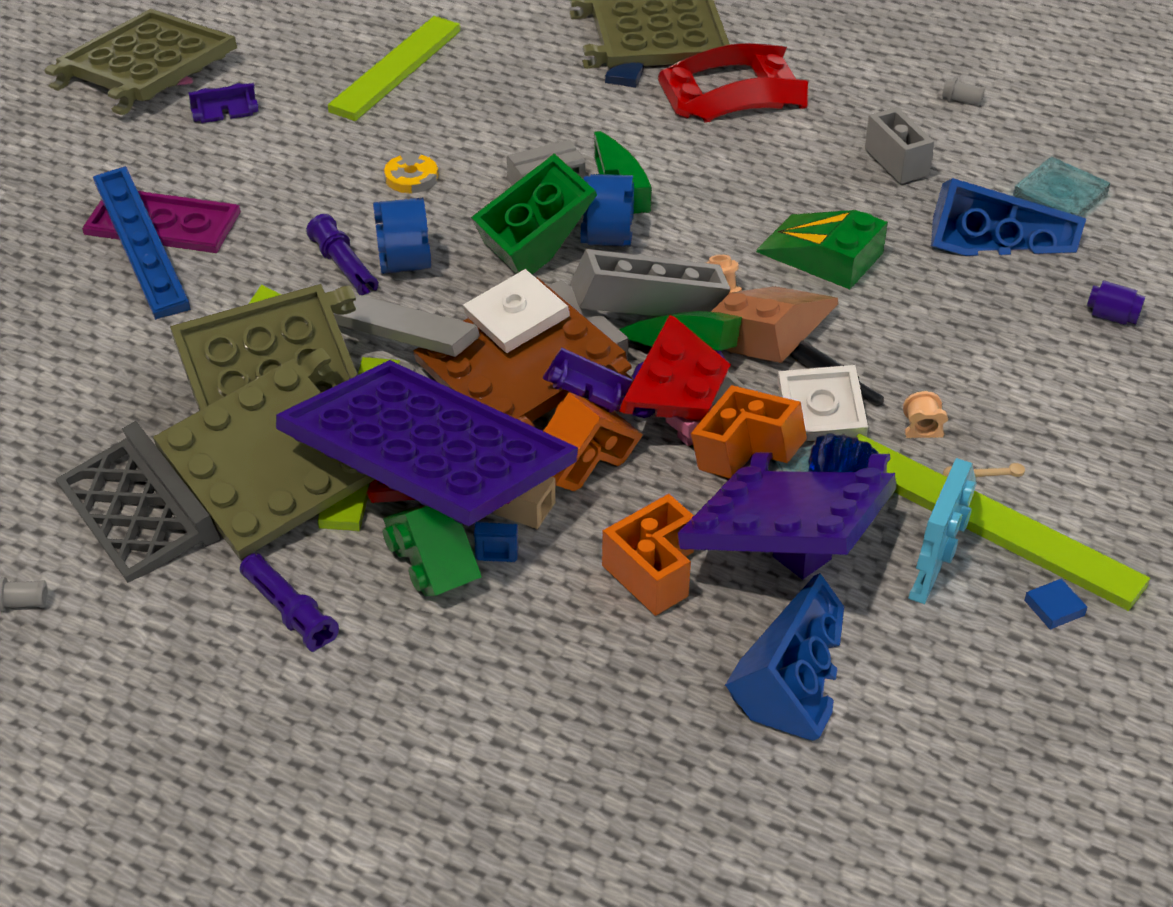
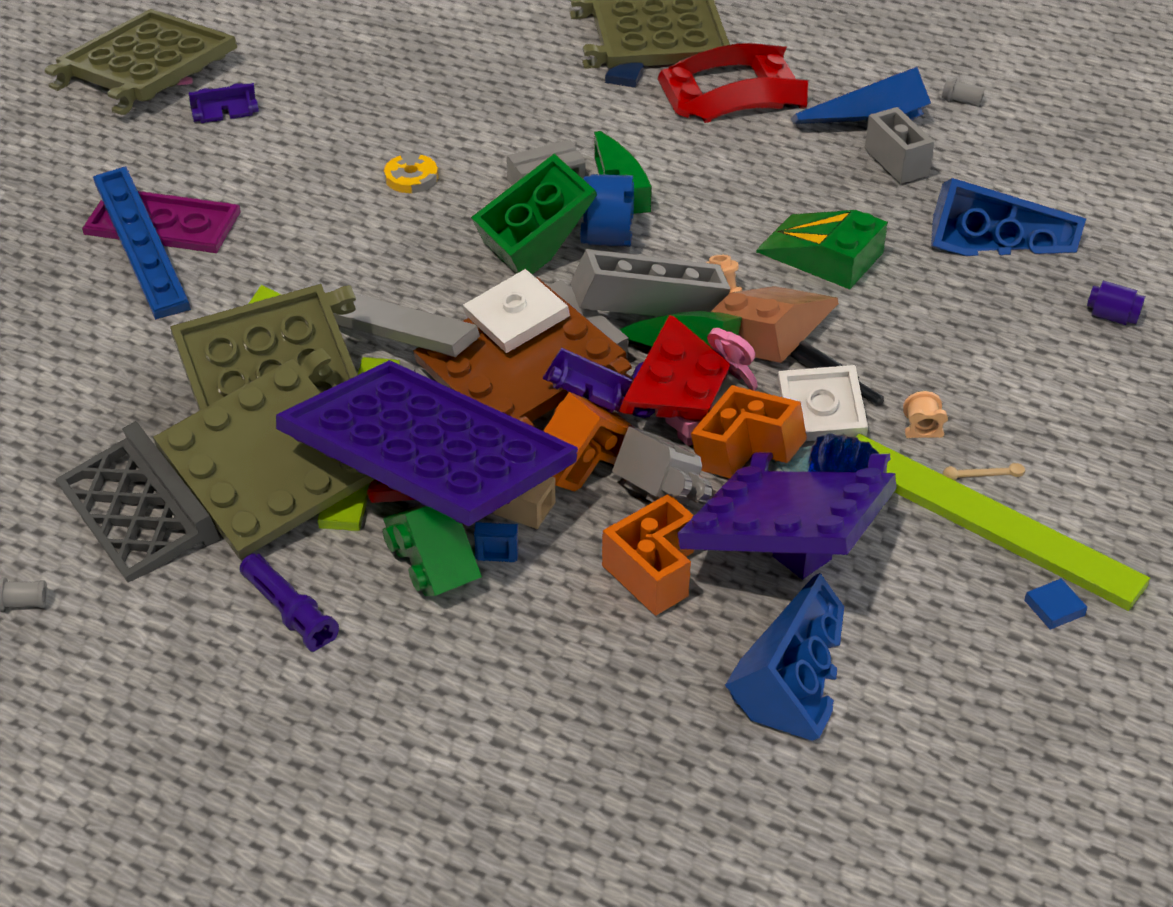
dark purple pin [306,214,379,295] -> none
lime tile [328,16,460,121] -> none
blue brick [373,198,432,274] -> none
medium azure wing [908,458,977,604] -> none
clear light blue plate [1013,156,1110,217] -> none
none -> light grey hinge [612,426,713,505]
none -> bright pink piece [707,328,758,391]
none -> blue wedge [790,67,931,124]

